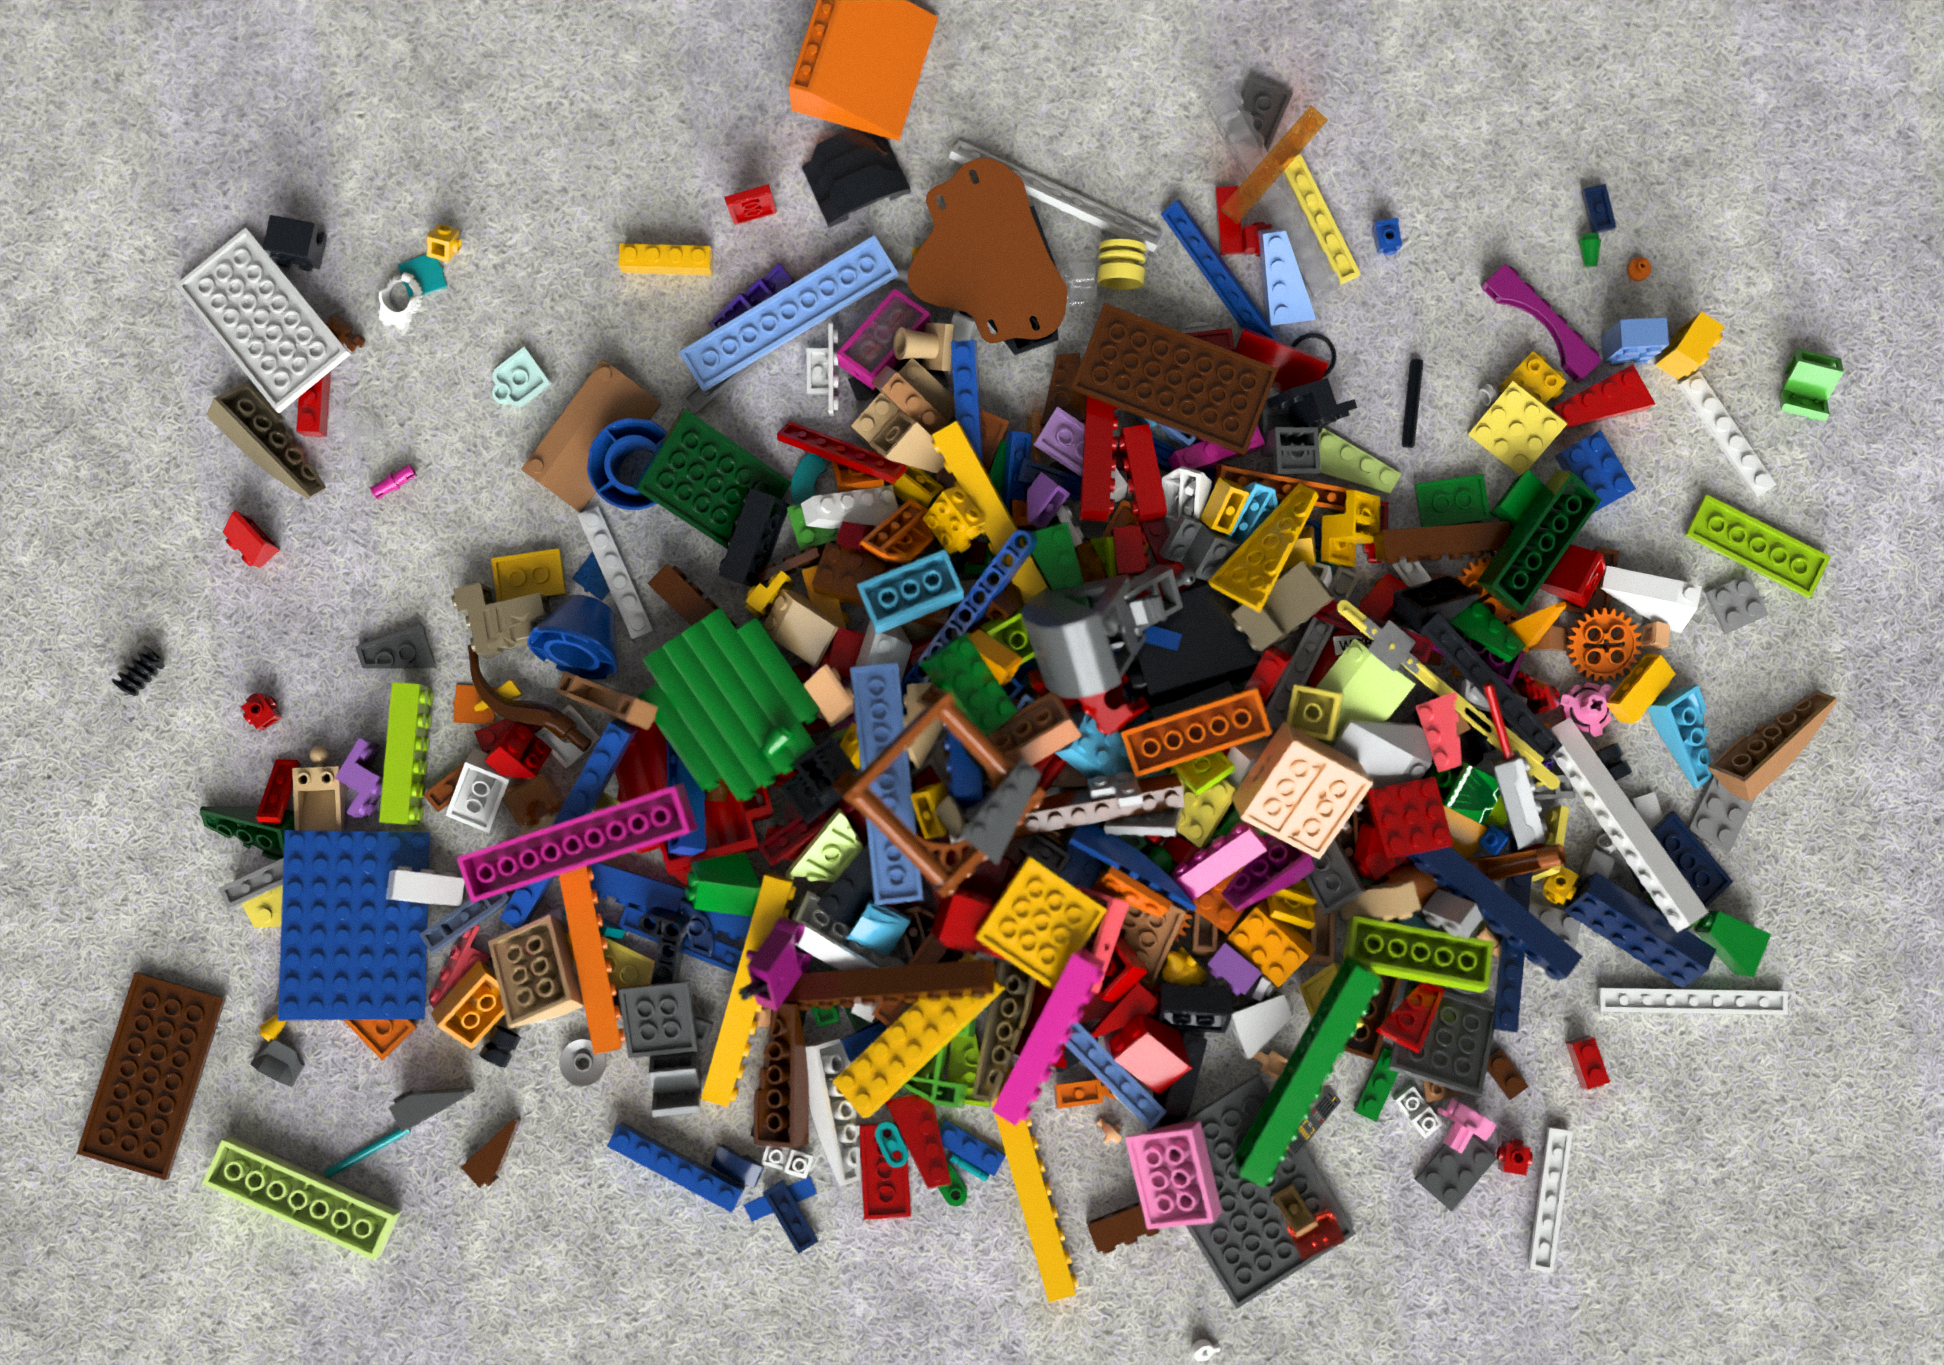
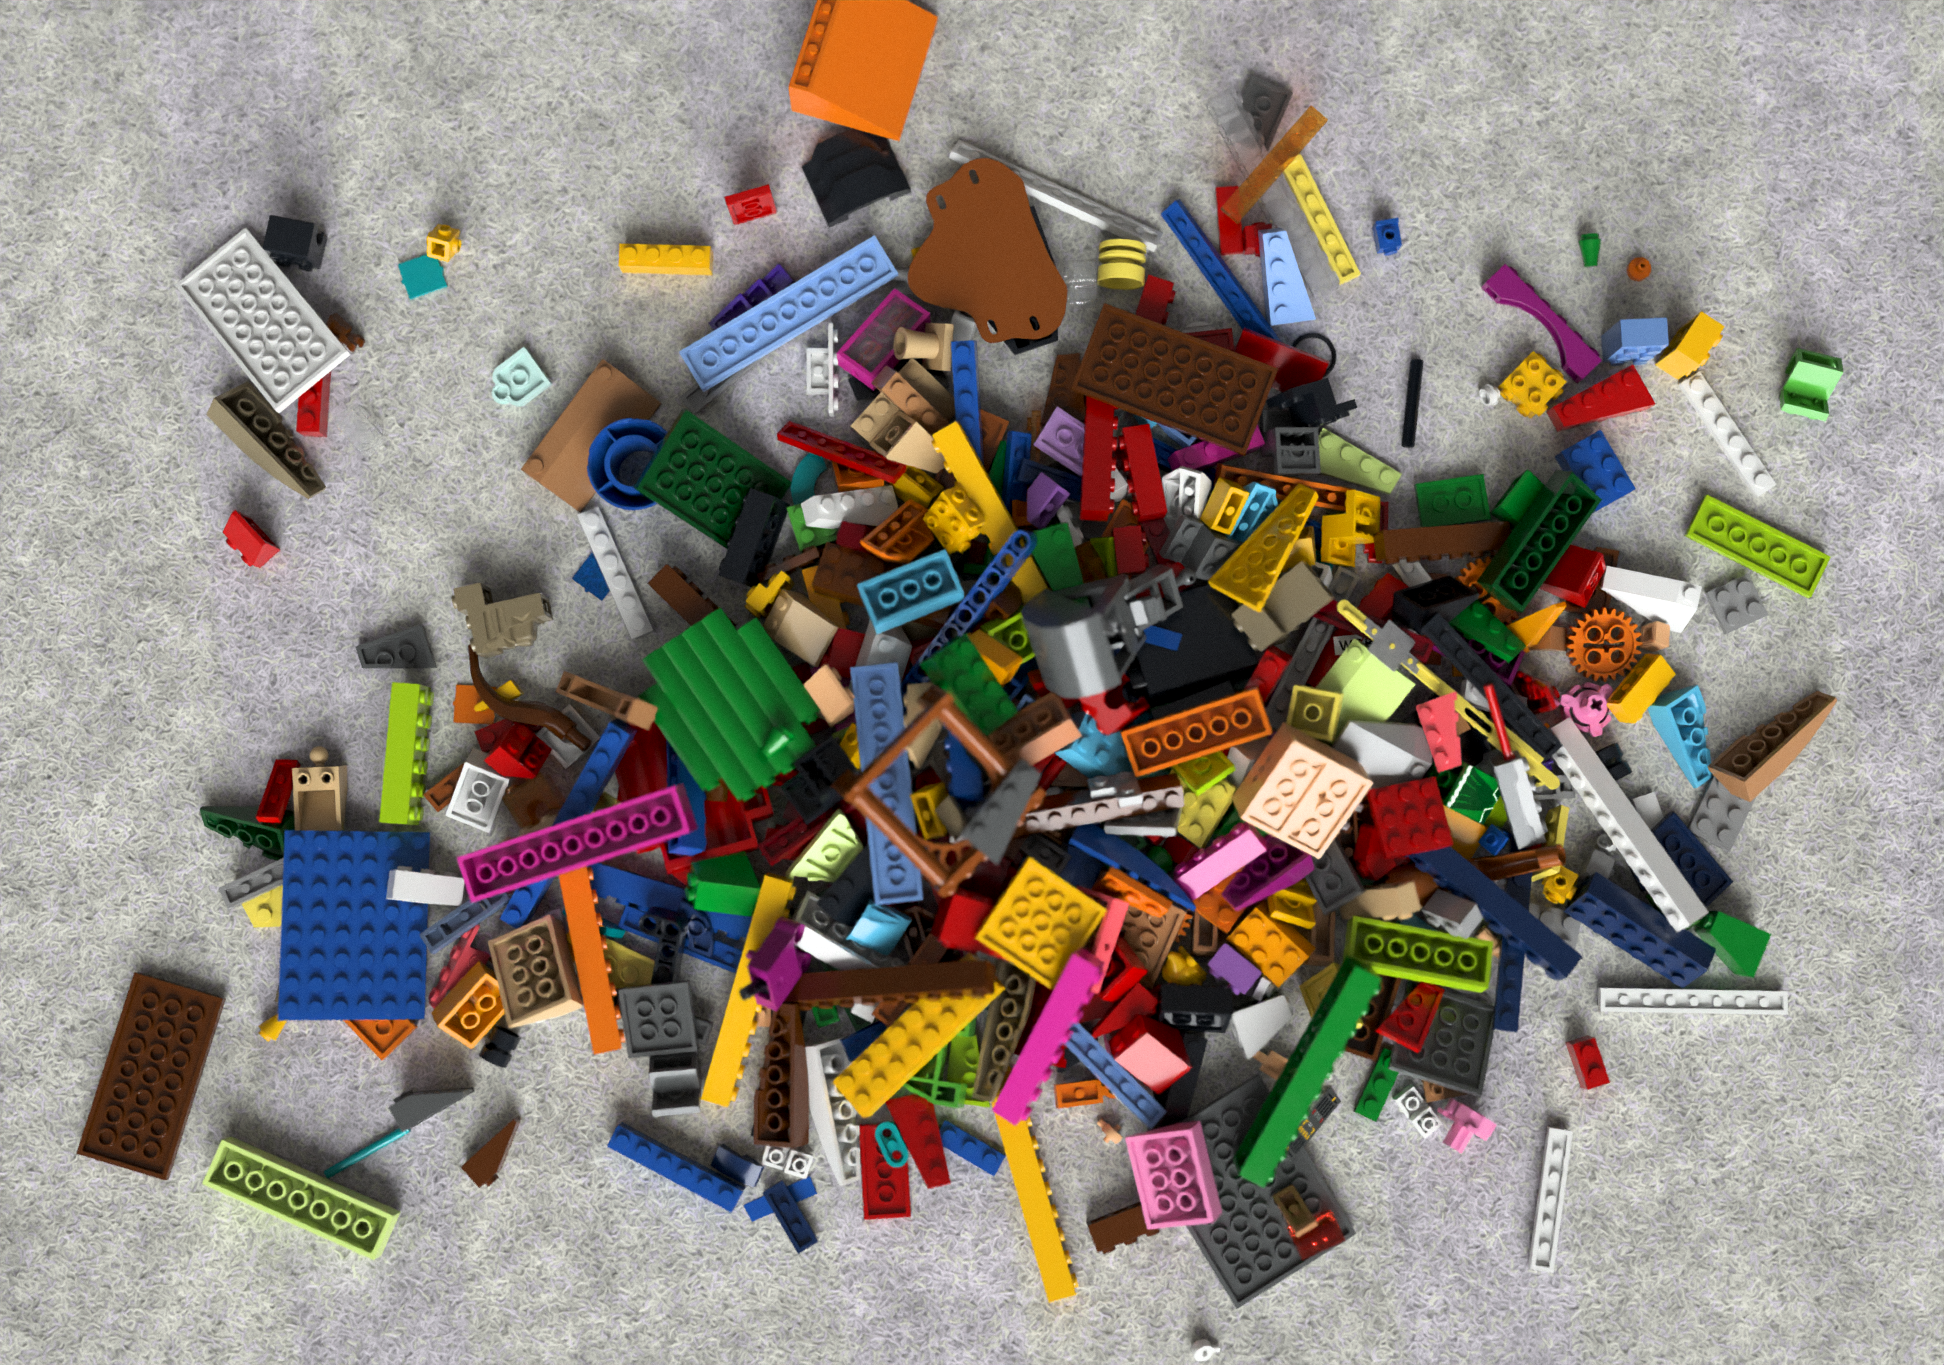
black piece [112,645,165,696] -> none
red brick [241,693,282,731] -> none
dark grey slope [251,1039,305,1087] -> none
medium lavender bracket [335,738,383,818] -> none
dark pink pin [370,464,417,500] -> none
white piece [377,272,423,330] -> none
yellow plate [491,548,567,602] -> none
blue cone [527,595,618,680] -> none
light grey dish [559,1039,606,1086] -> none
green plate [937,1162,967,1206] -> none
teal wheel [949,1152,990,1182] -> none
dark grey plate [1415,1136,1496,1212] -> none
light yellow plate [1468,380,1568,475] -> none
reddish brown plate [1487,1048,1529,1100] -> none
red brick [1496,1138,1533,1176] -> none
dark blue plate [1581,184,1616,233] -> none
none -> red brick [1135,274,1176,325]

